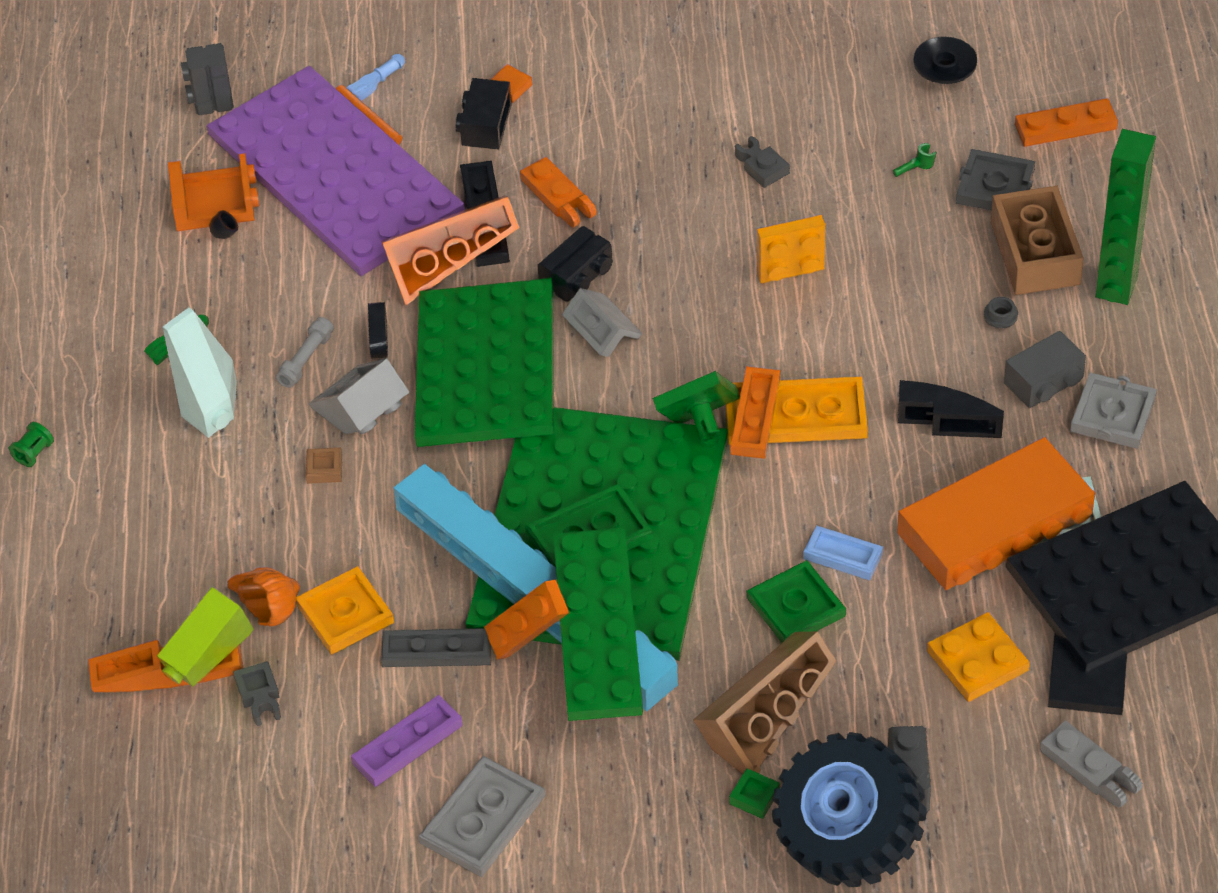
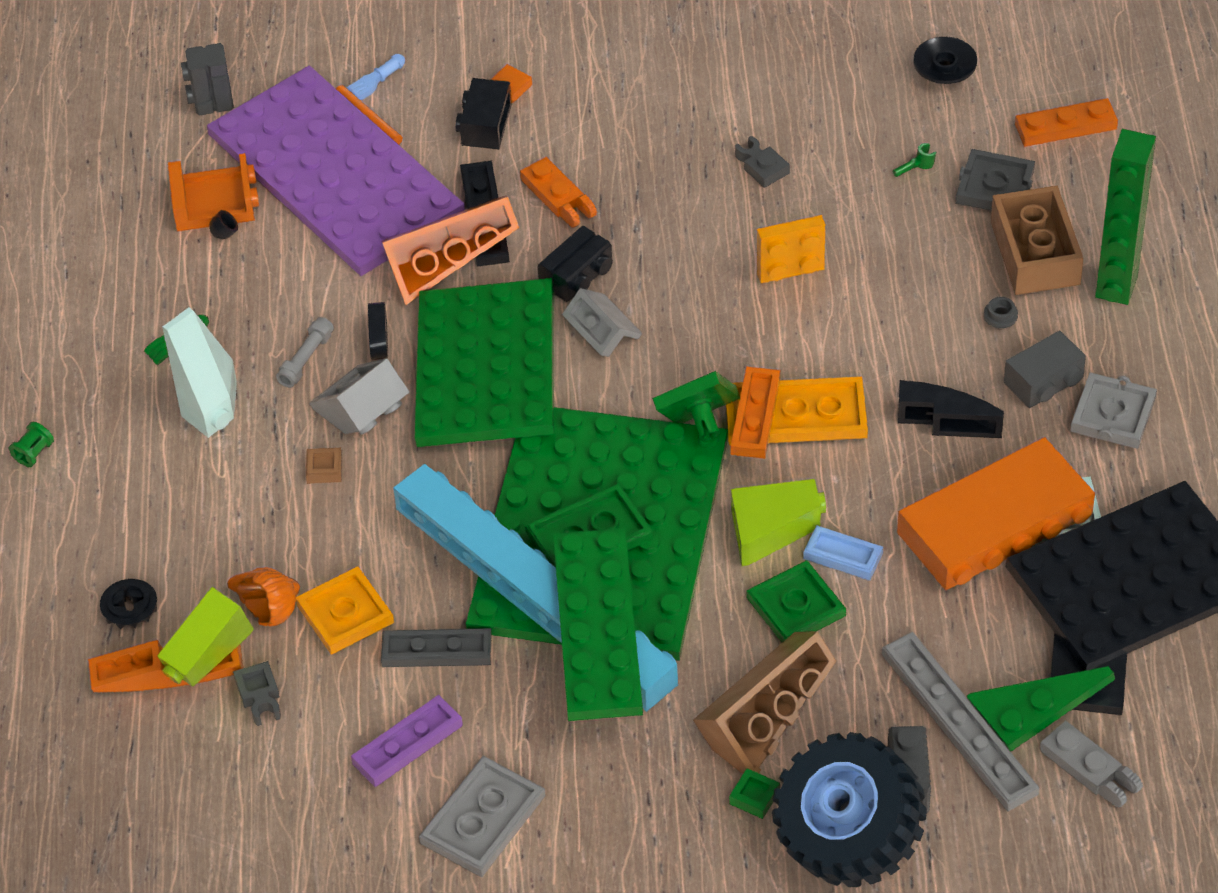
orange plate [484,579,569,660] -> none
light orange plate [927,612,1030,702] -> none
none -> black gear [100,579,158,630]
none -> lime slope [731,479,826,566]
none -> light grey tile [882,632,1039,812]
none -> green wing [967,666,1115,752]

